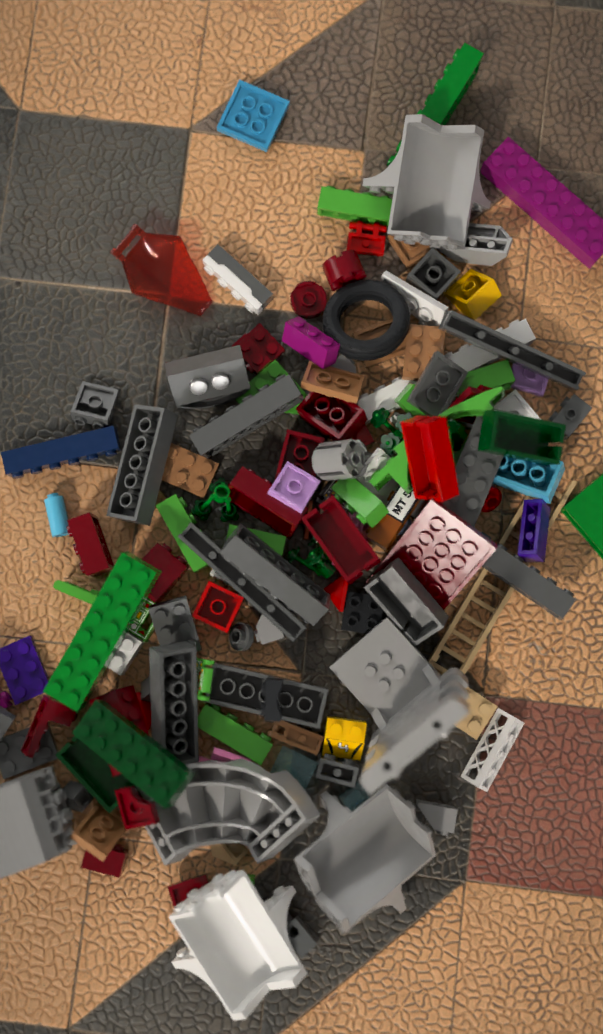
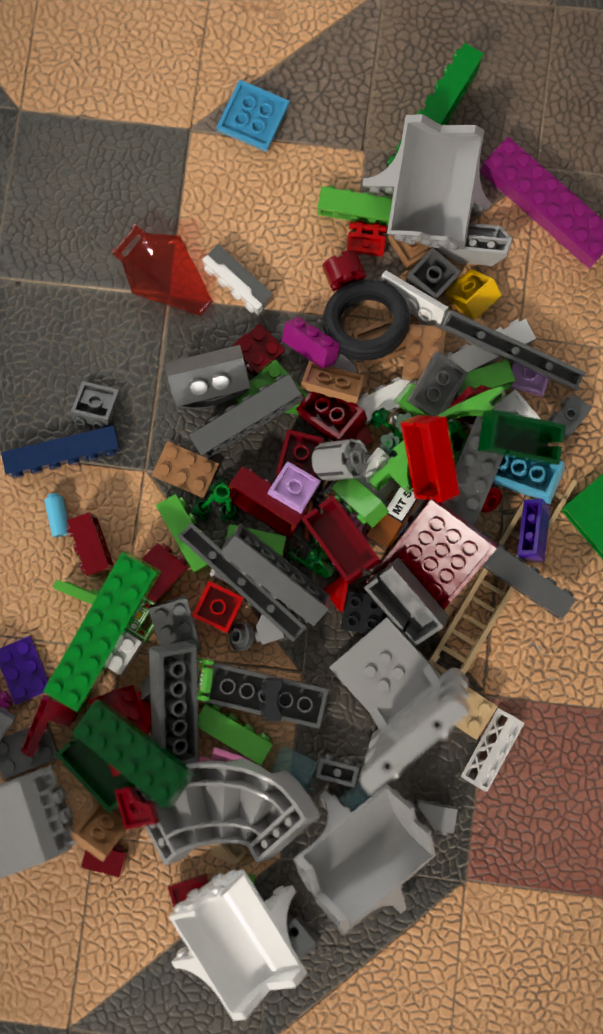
dark grey panel [63,780,94,812] -> none
dark grey brick [106,404,178,526] -> none
medium nougat plate [267,720,324,755] -> none
dark red tile [290,281,327,319] -> none
yellow slope [322,716,367,761] -> none

